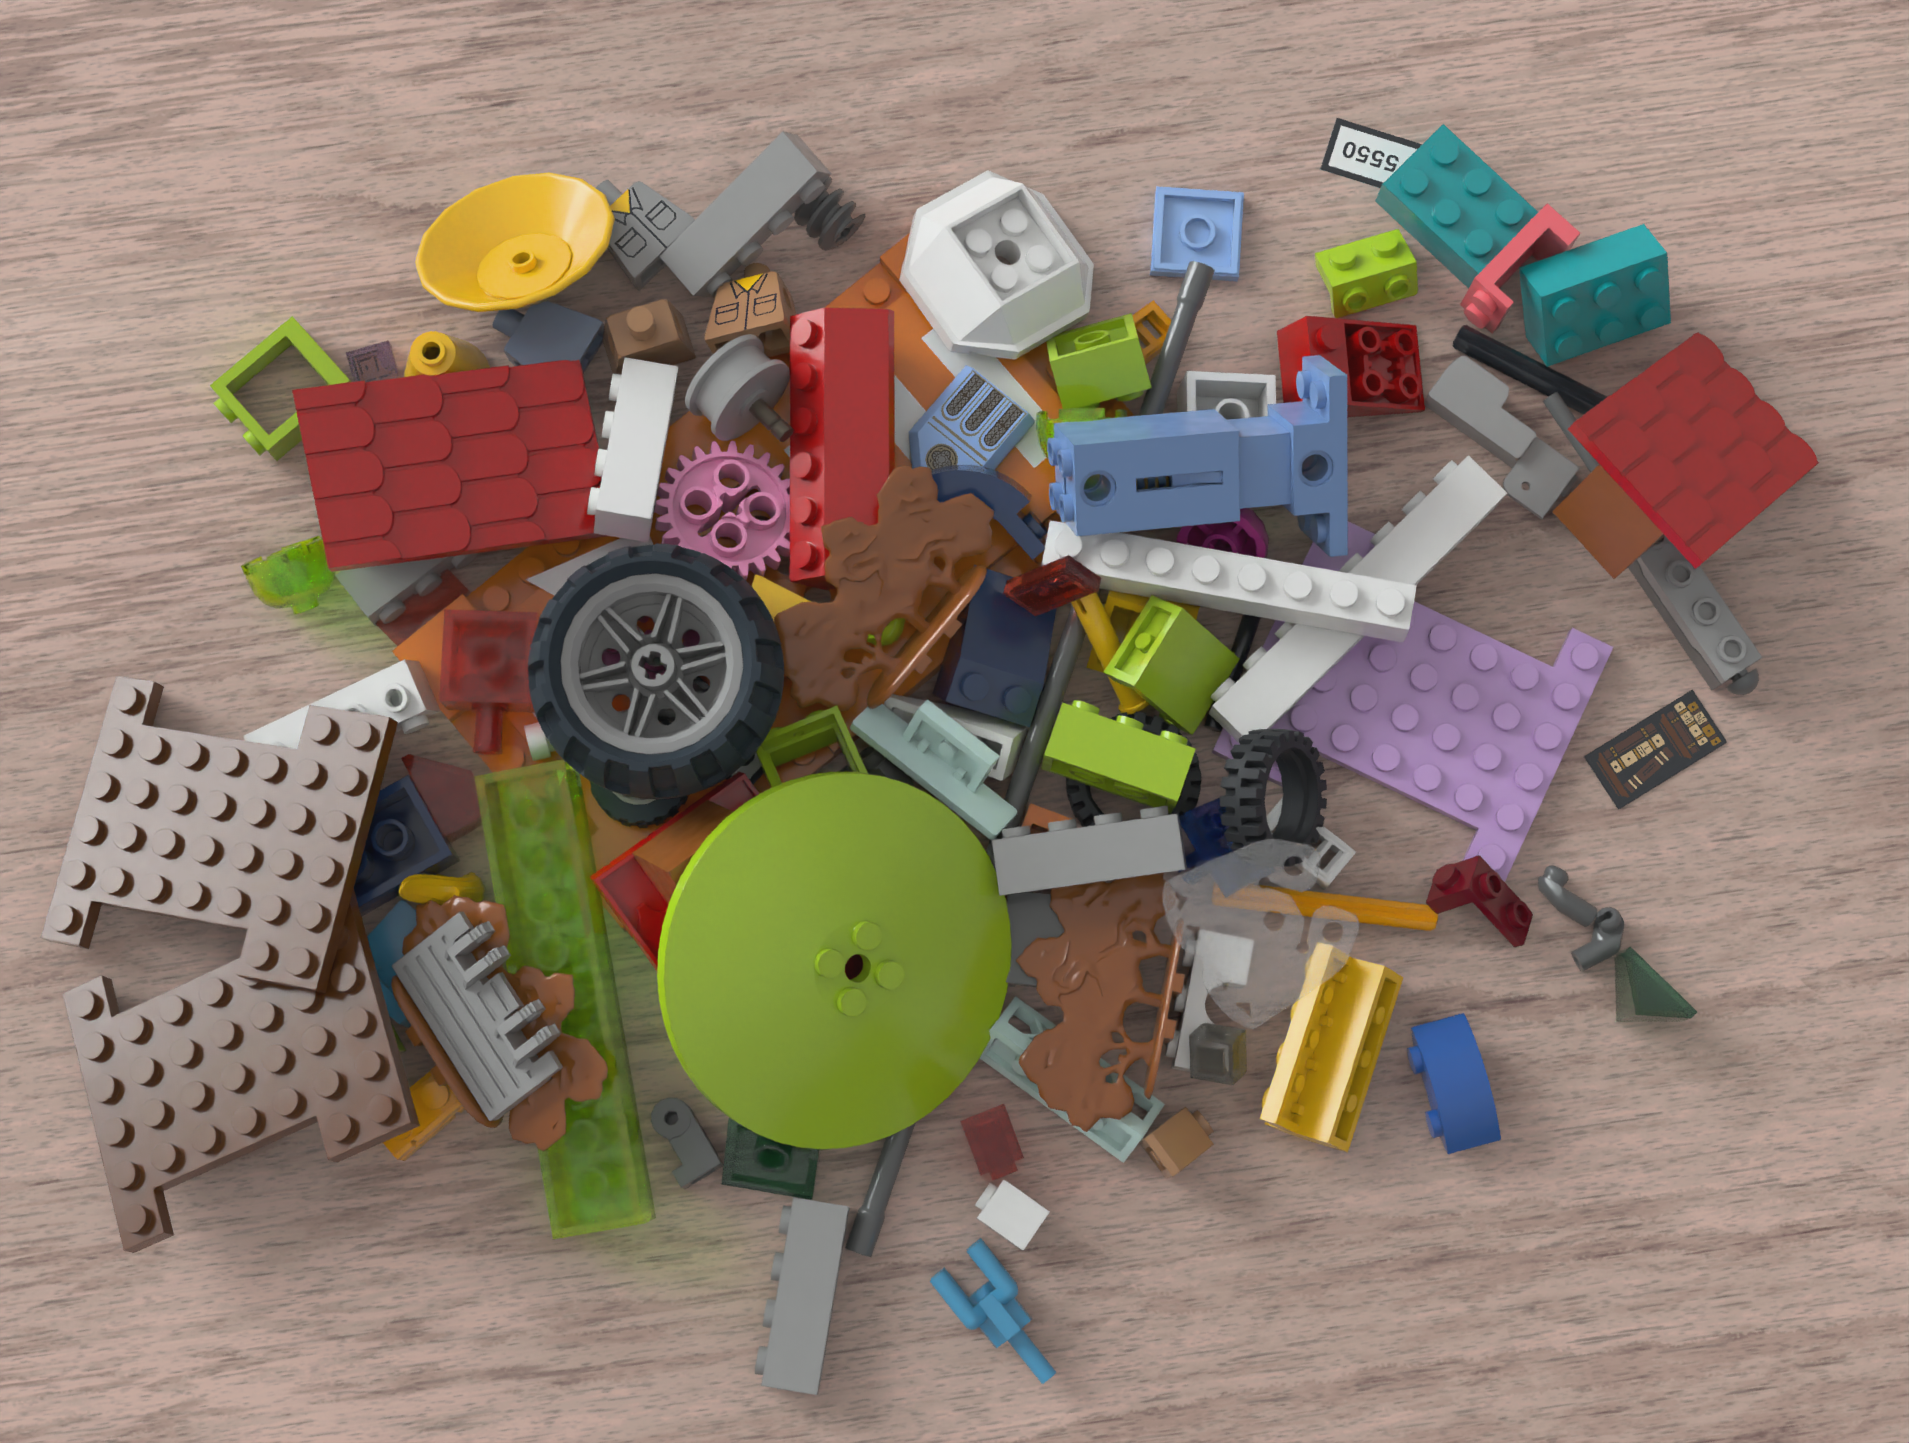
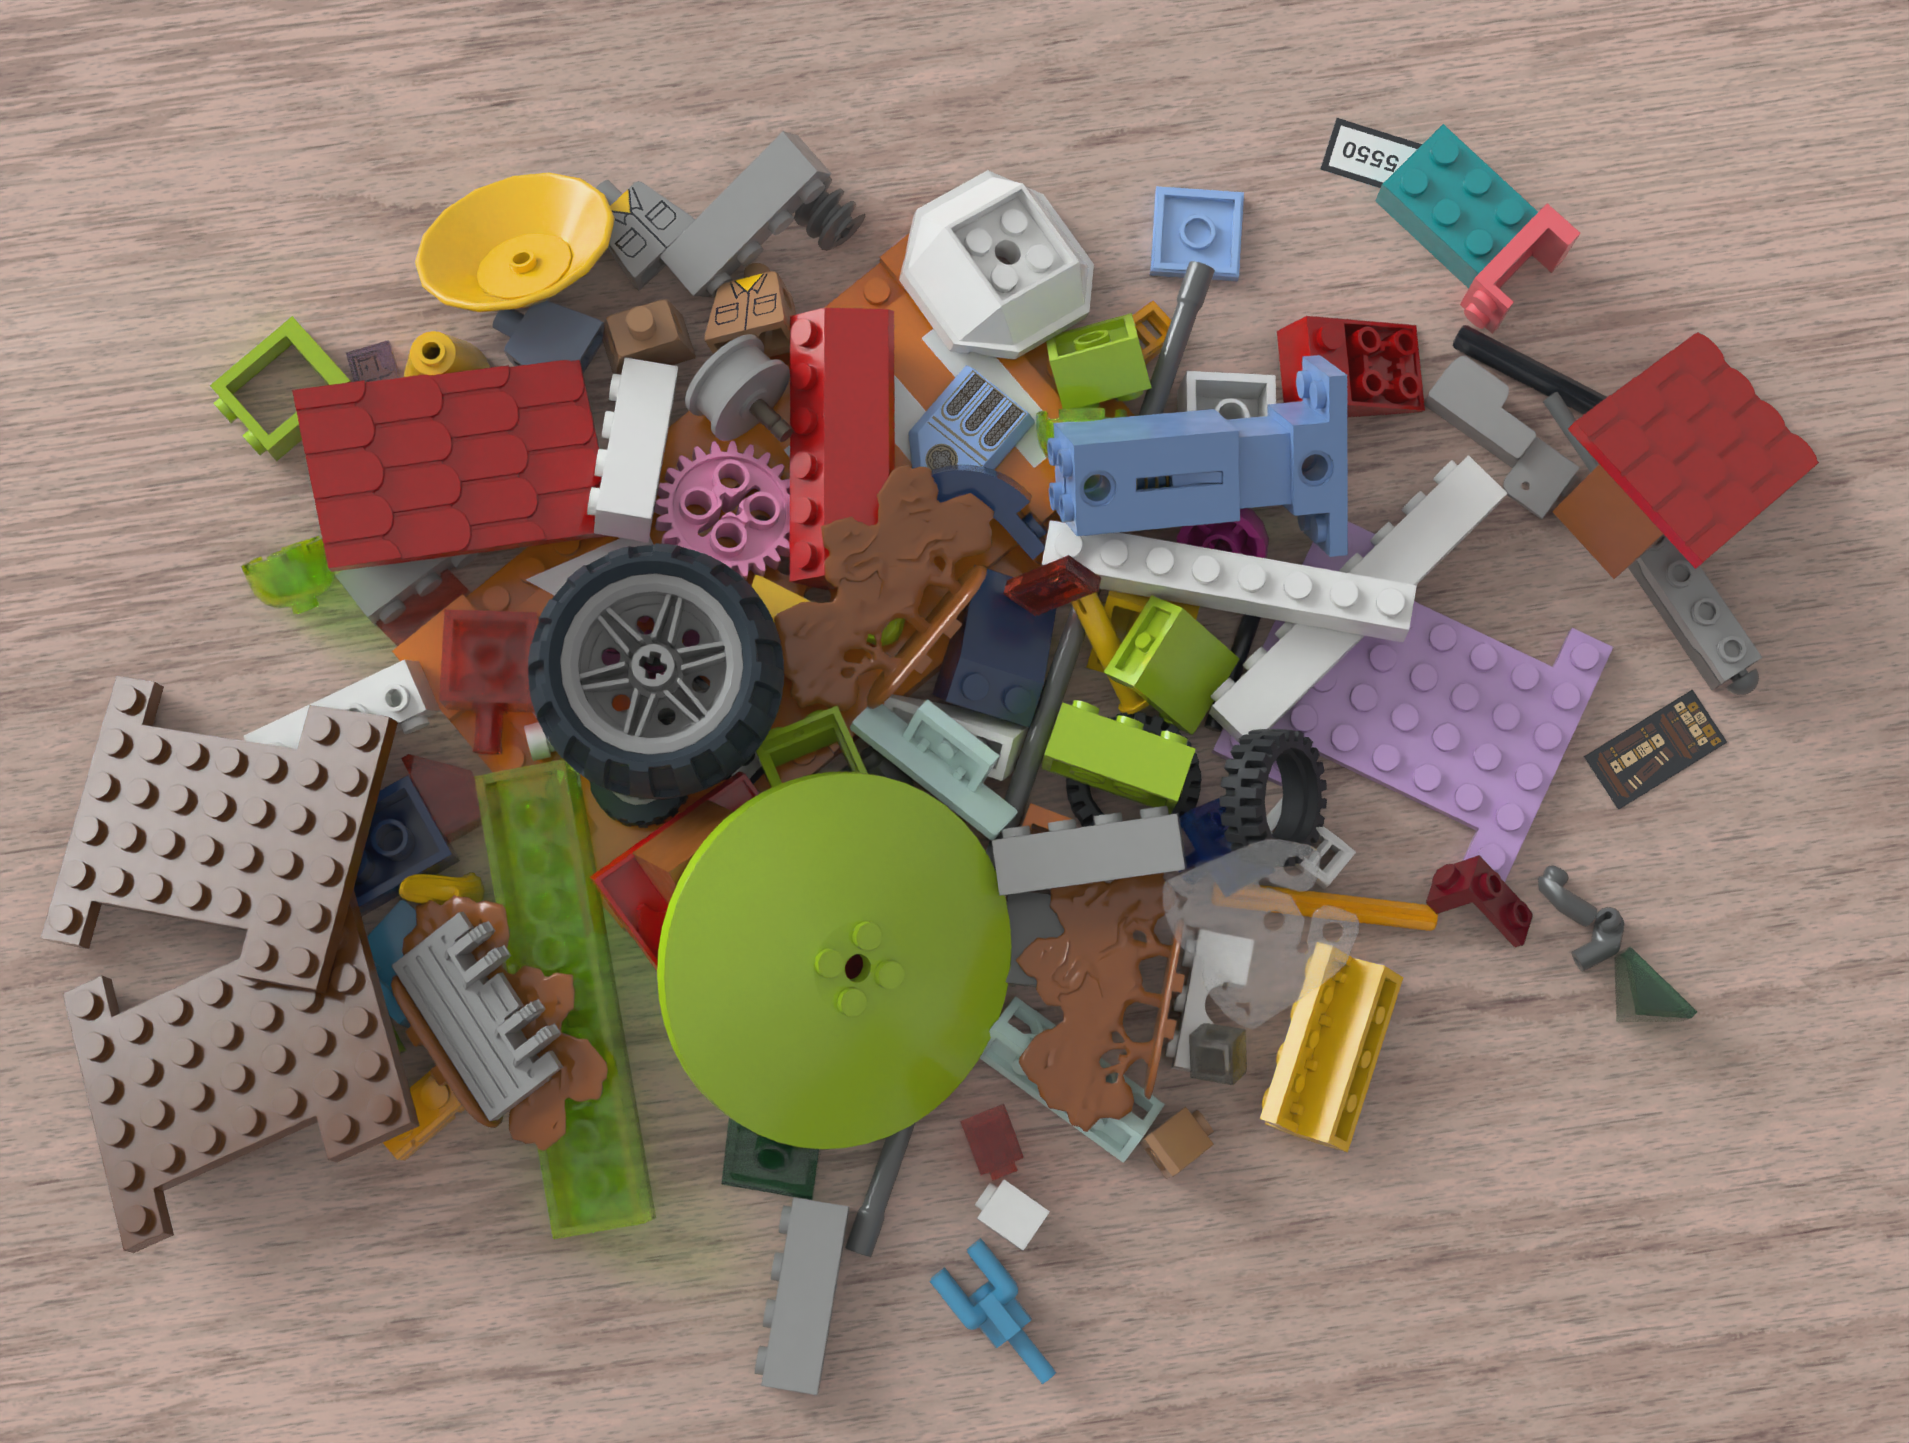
dark grey leg [651,1098,725,1189] -> none
lime bracket [1315,229,1418,318] -> none
blue brick [1407,1013,1501,1154] -> none
teal brick [1519,224,1671,367] -> none

